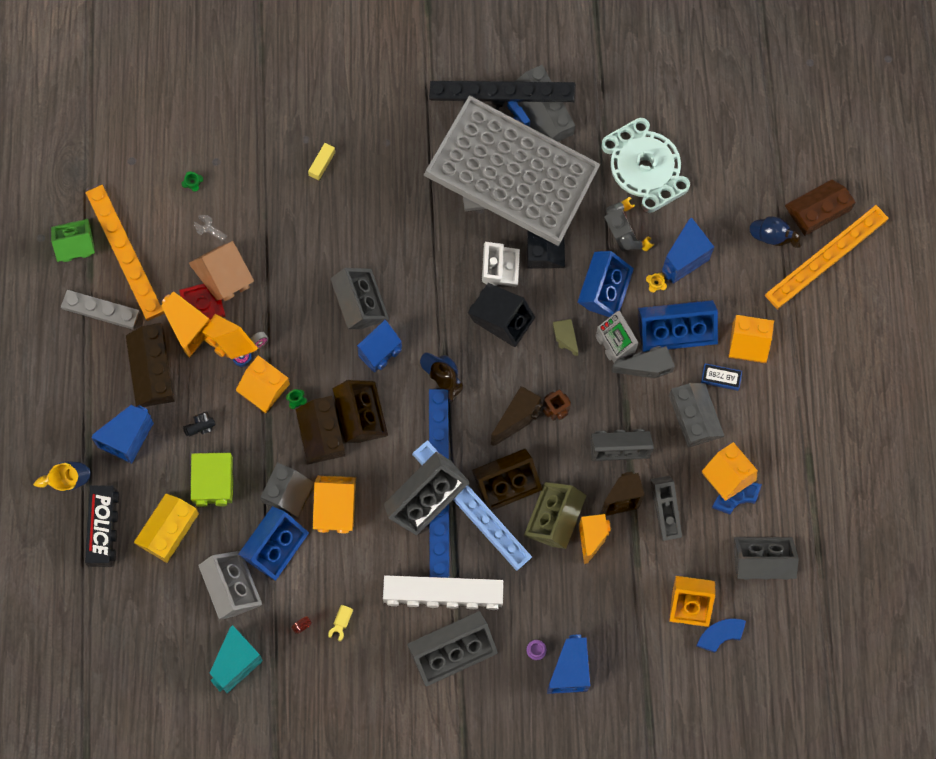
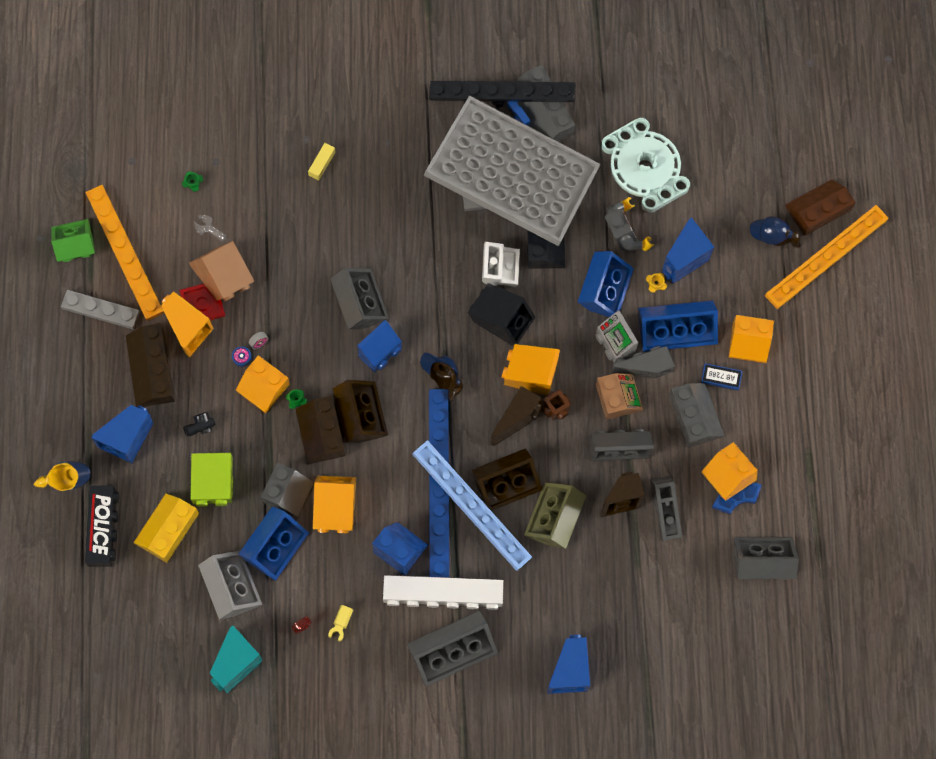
light orange slope [201,314,258,359] -> none
dark grey slope [384,451,469,536] -> none
medium lavender plate [526,640,547,660] -> none
olive slope [553,319,578,356] -> none
light orange slope [579,514,611,564] -> none
light orange slope [669,576,715,627] -> none
blue tile [696,619,746,653] -> none
none -> blue slope [372,522,429,576]
none -> light orange slope [502,344,560,396]
none -> medium nougat slope [596,373,643,420]

